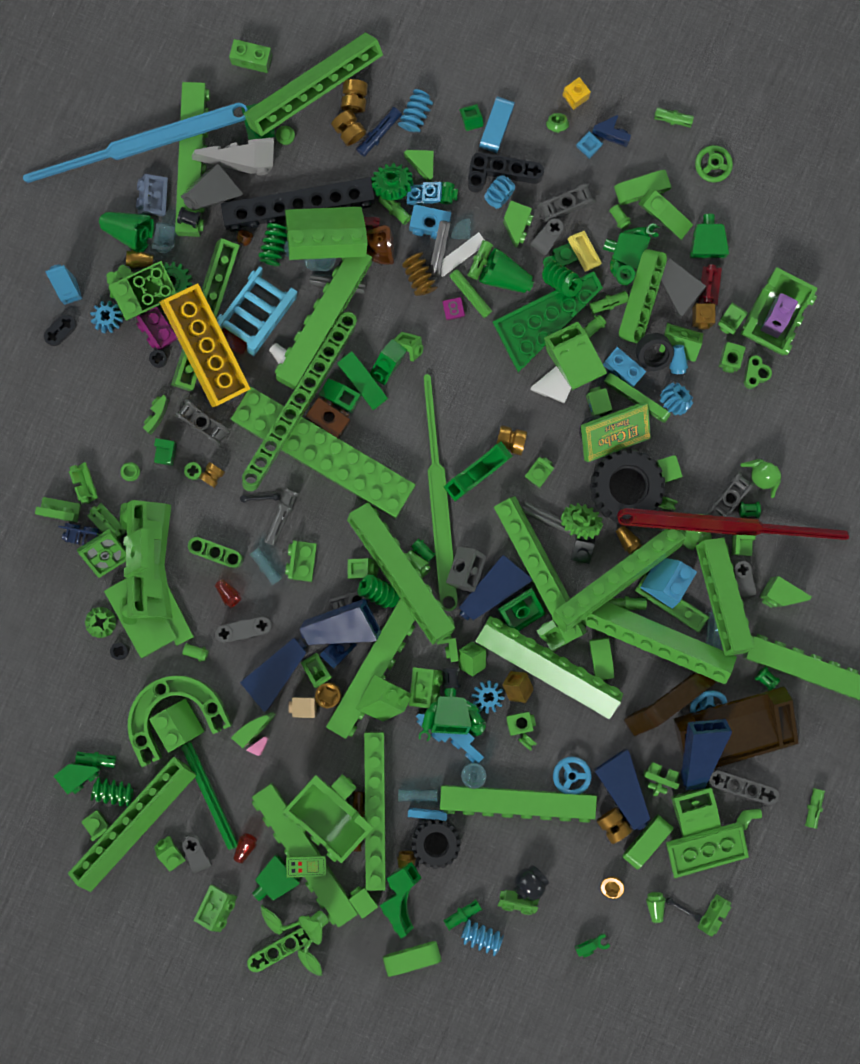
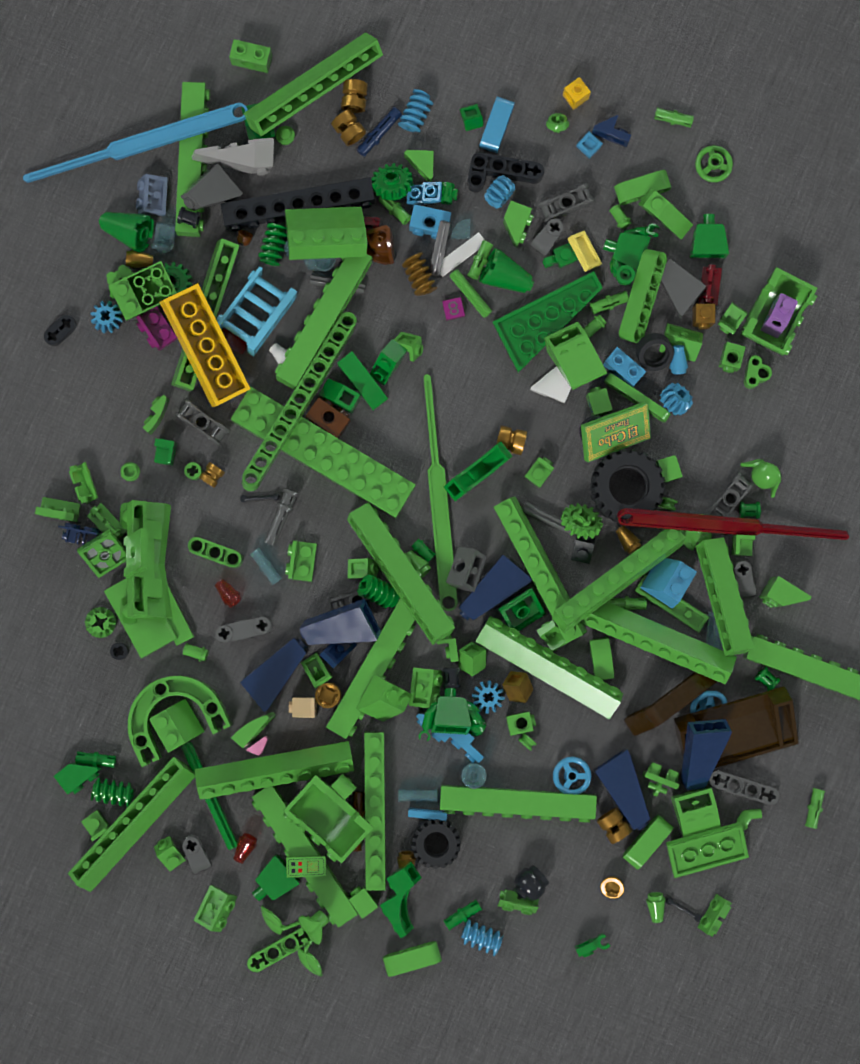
dark azure slope [45,264,83,305] -> none
black bush [149,350,167,368] -> none
green piece [542,260,583,297] -> none
none -> bright green brick [195,741,354,800]

